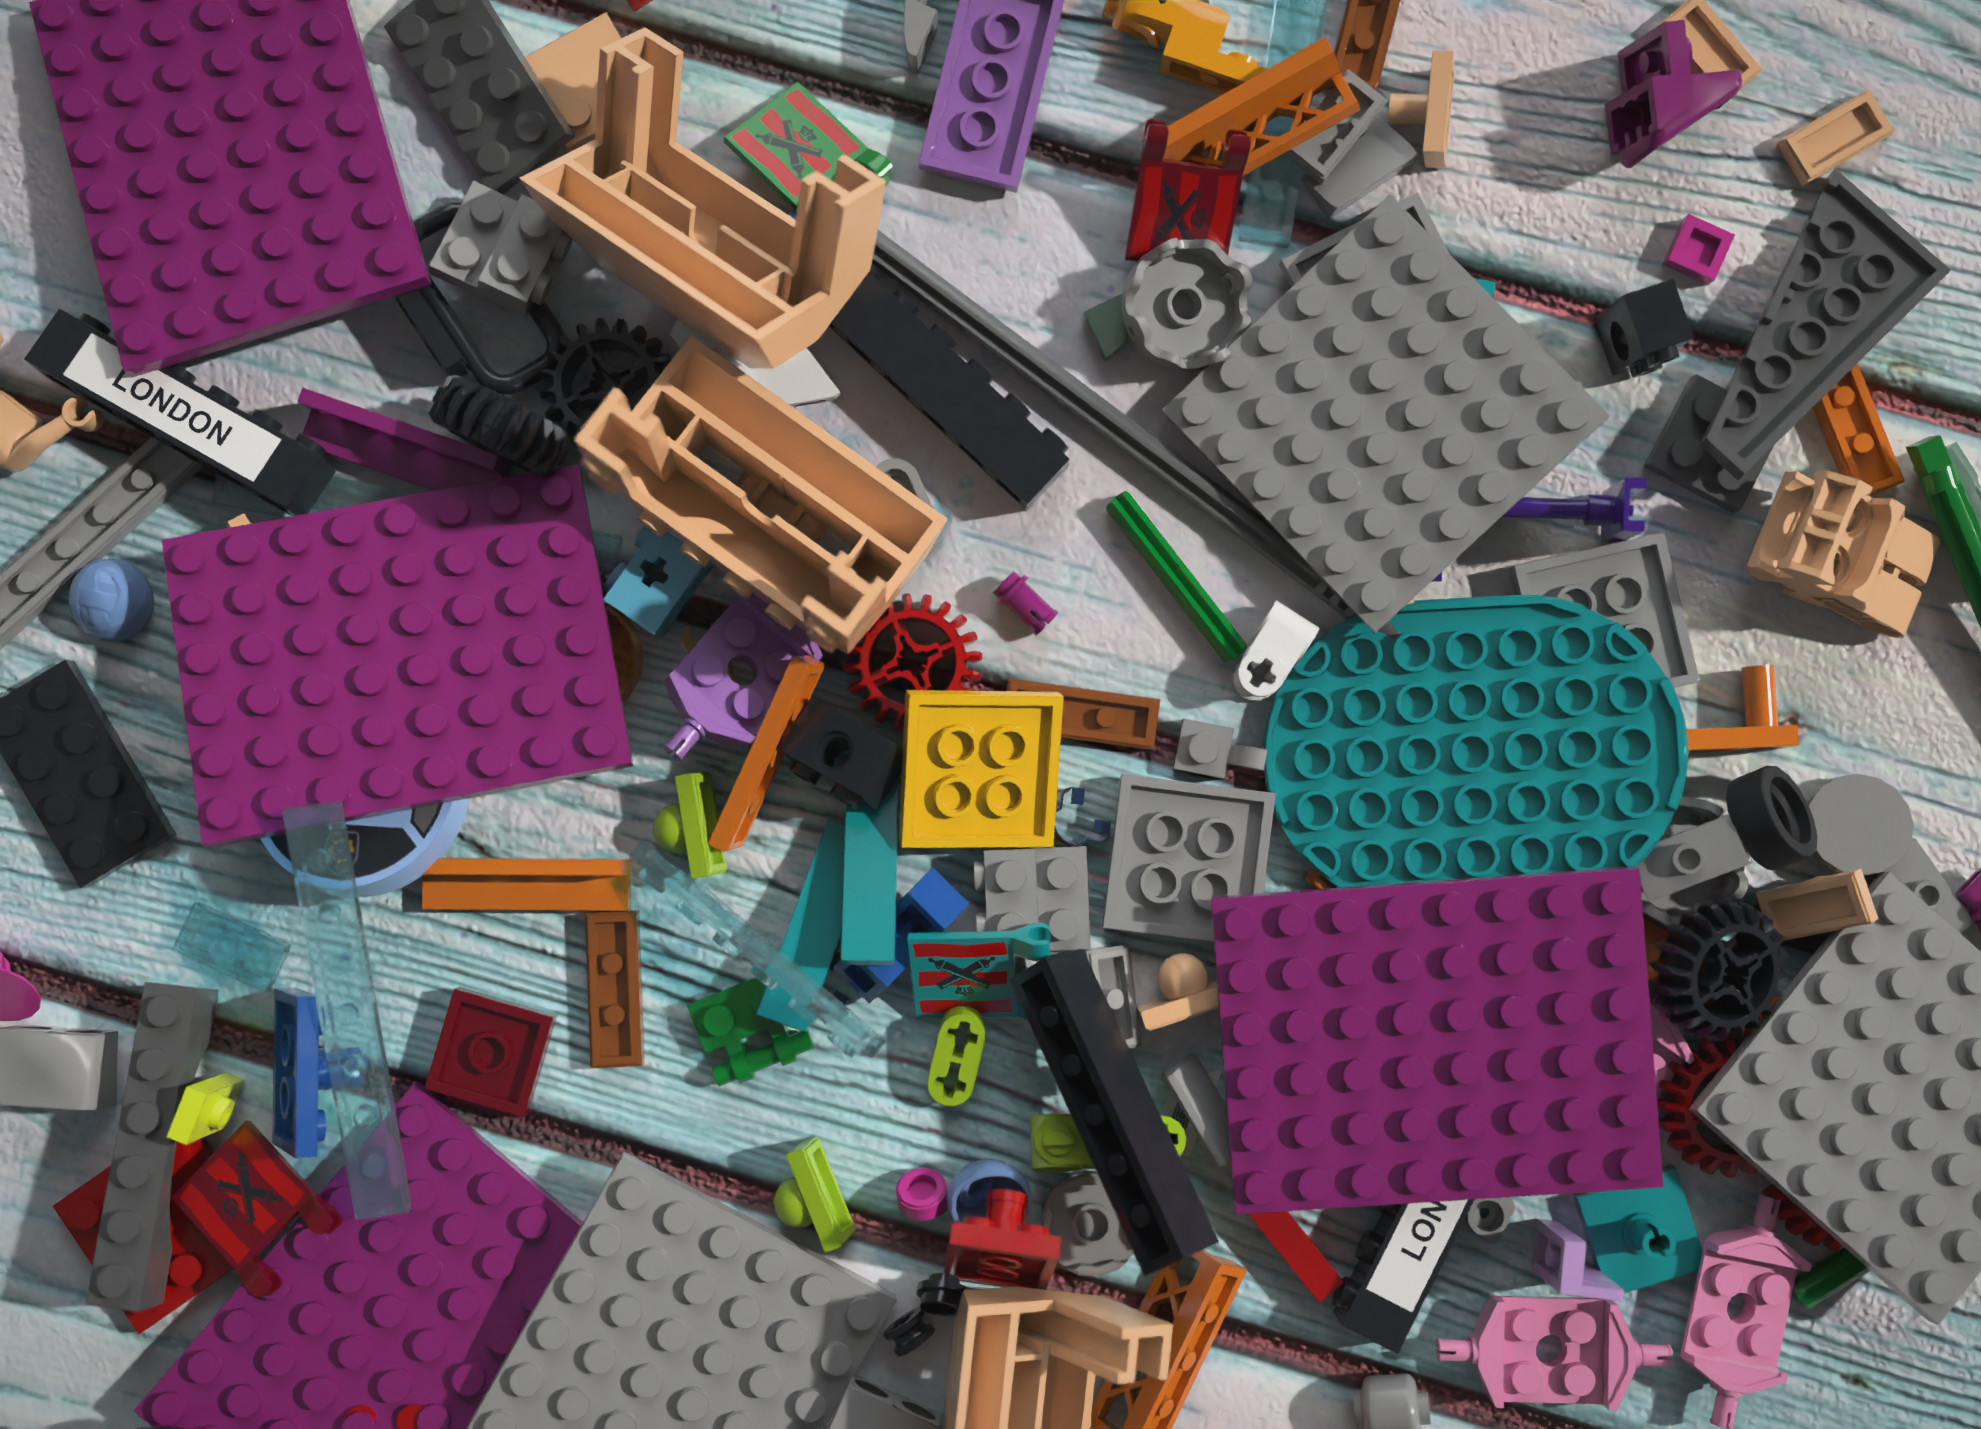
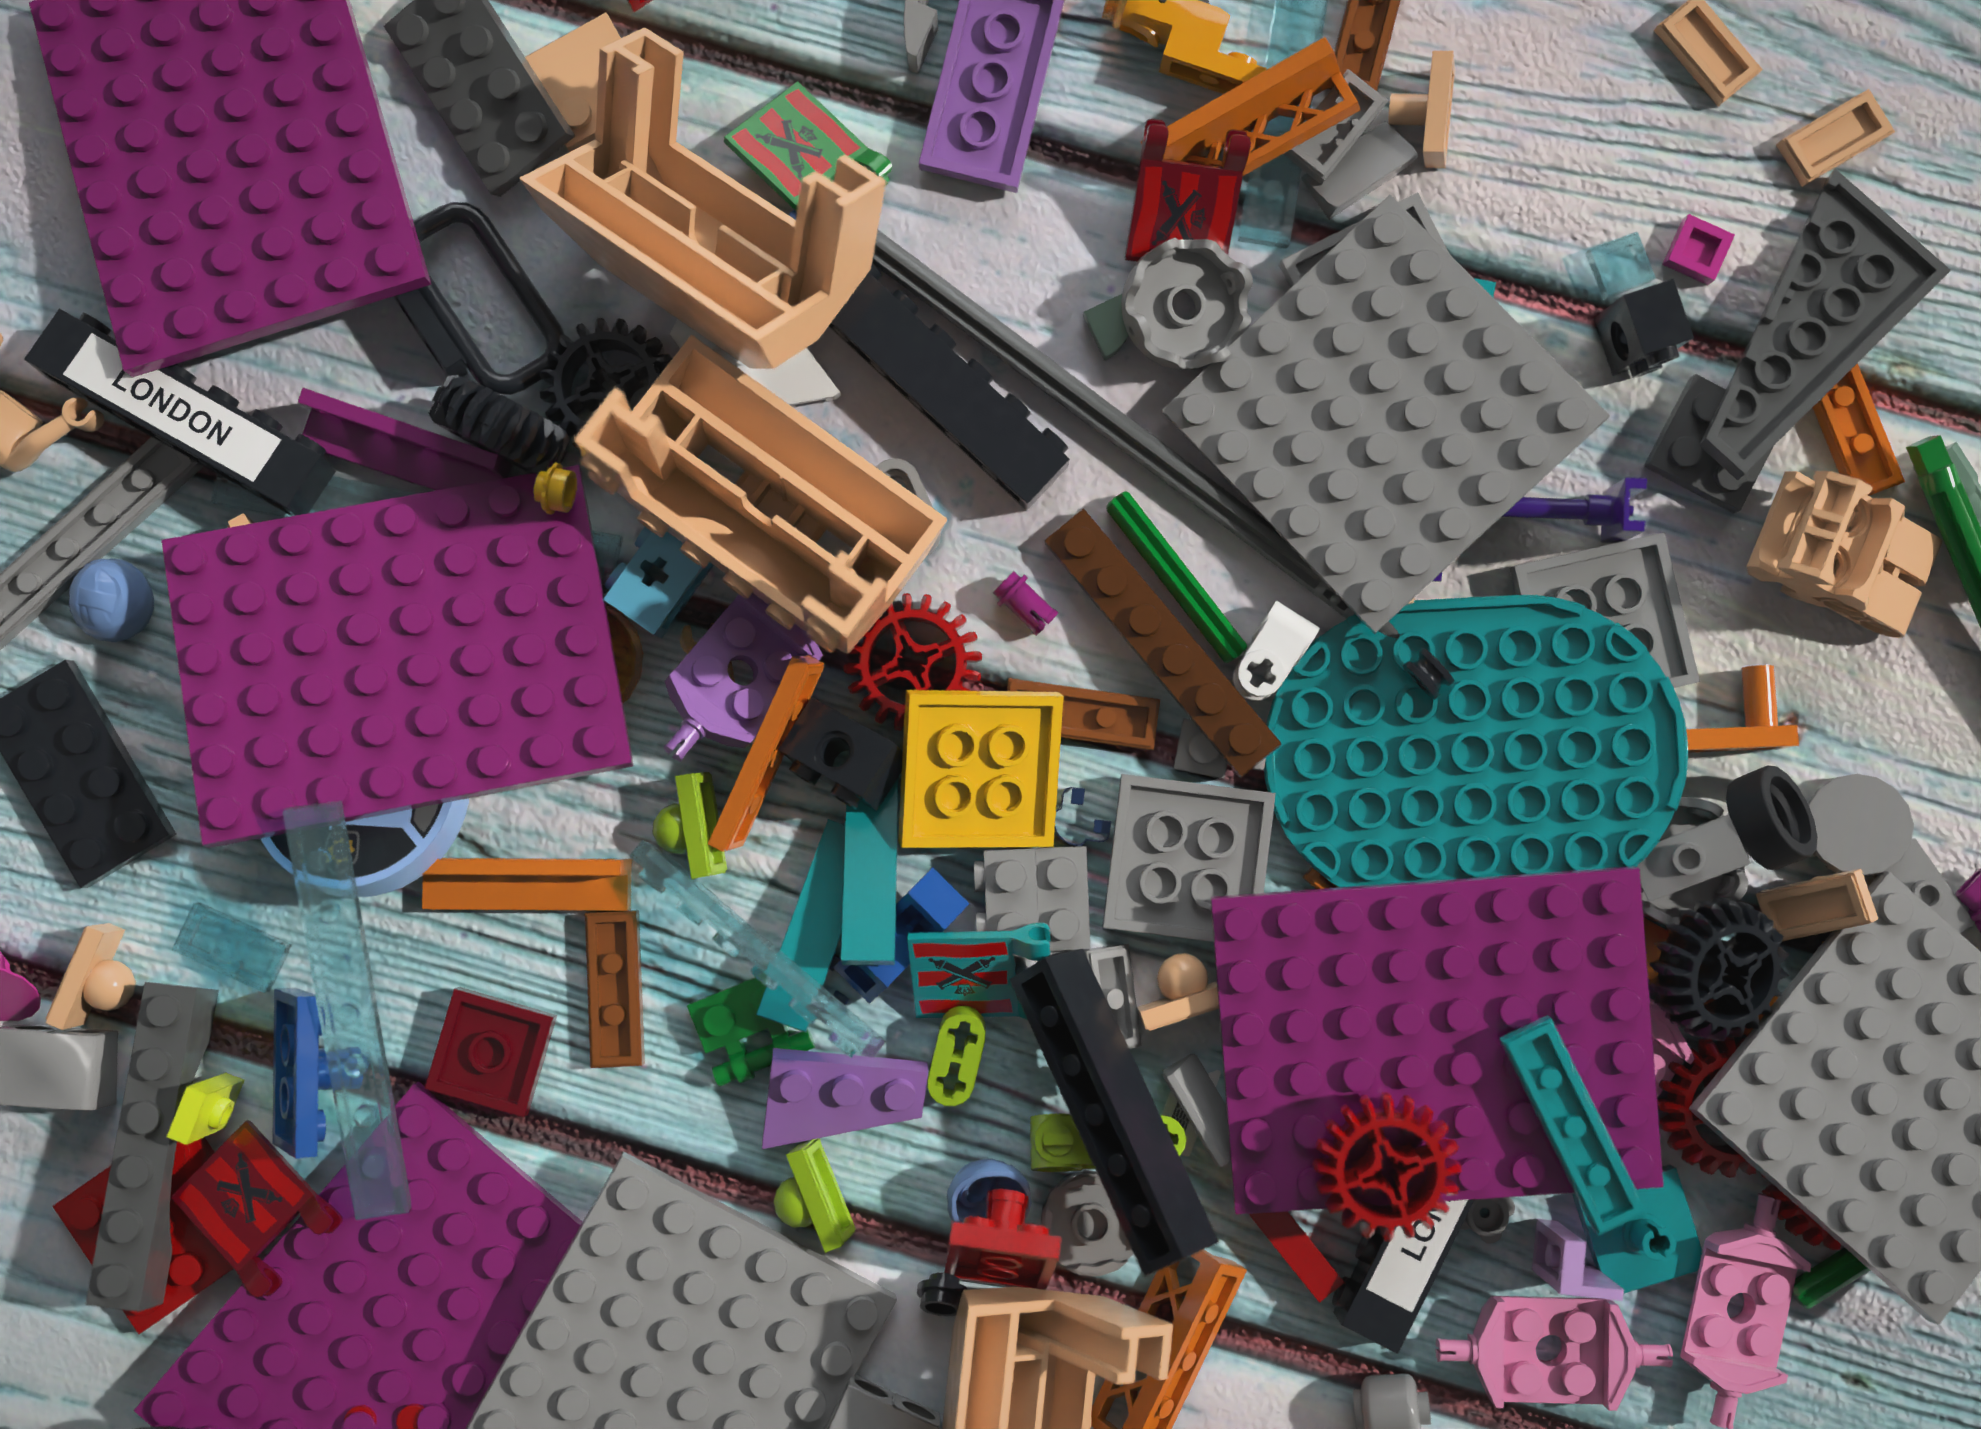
light grey plate [429,181,573,318] -> none
black bush [883,1307,935,1357] -> none
dark pink tile [896,1168,948,1221] -> none
magenta piece [1605,20,1743,168] -> none
none -> light nougat tile [45,923,136,1030]
none -> yellow plate [534,463,577,515]
none -> medium lavender wing [762,1048,928,1149]
none -> reddish brown plate [1044,509,1282,779]
none -> red gear [1313,1092,1462,1242]
none -> black bush [1403,647,1454,700]
none -> teal tile [1499,1015,1647,1236]
none -> clear light blue tile [1585,231,1656,300]

